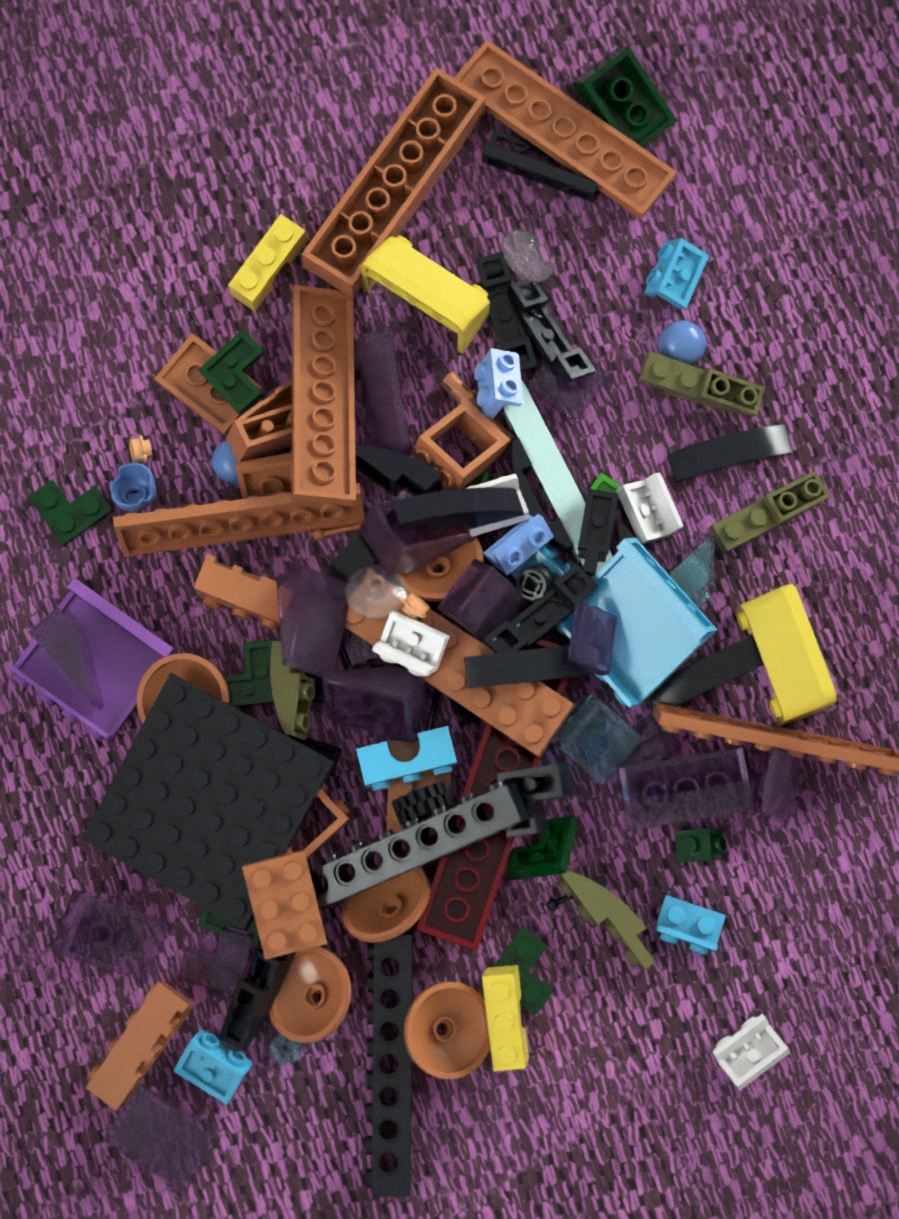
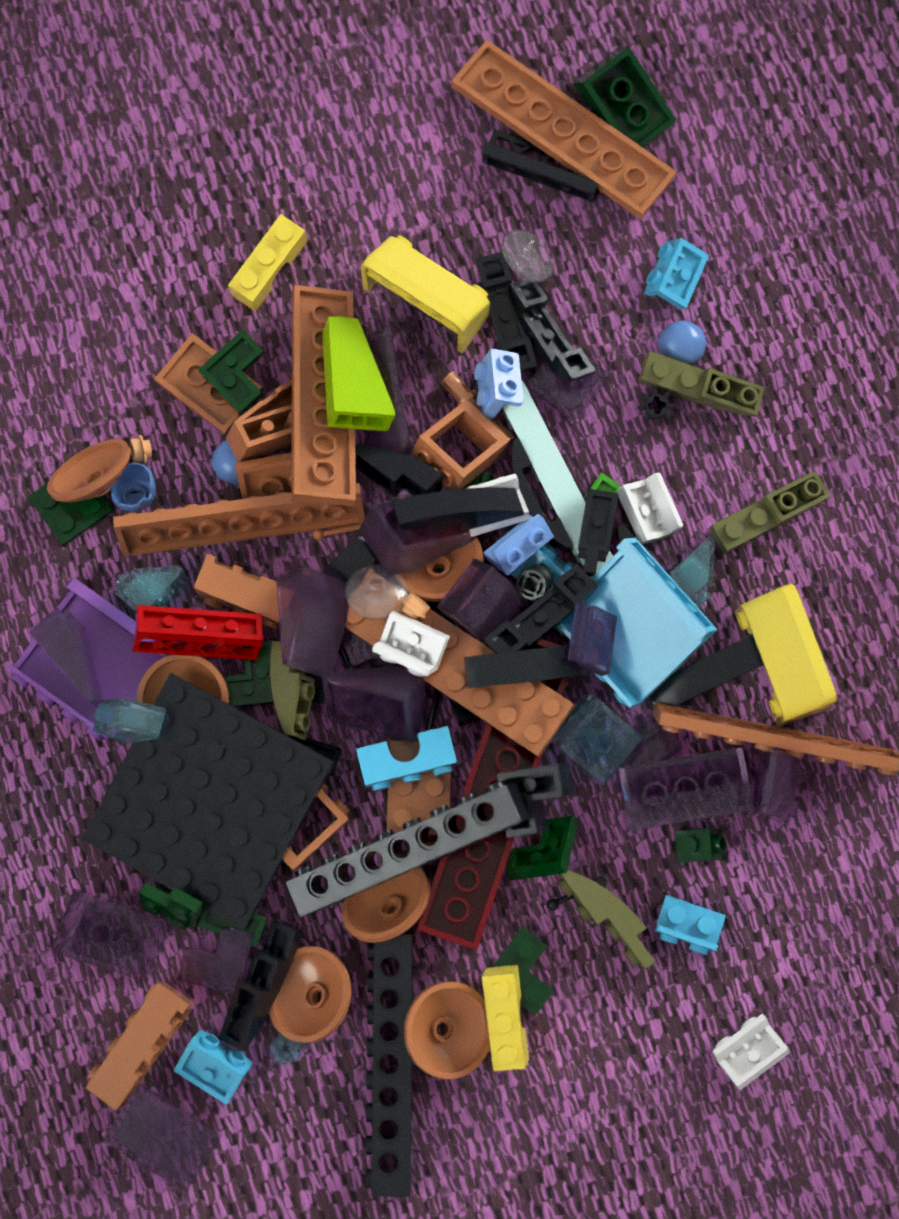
nougat plate [242,850,327,960] -> none
nougat brick [301,67,486,299] -> none
black tyre [391,781,453,826] -> none
black slope [668,424,793,483] -> none
none -> nougat dish [47,439,131,502]
none -> clear light blue slope [93,698,166,744]
none -> clear light blue slope [113,566,190,614]
none -> red fence [132,605,263,660]
none -> dark green plate [139,883,202,931]
none -> lime slope [322,316,395,431]
none -> black gear [637,387,676,426]

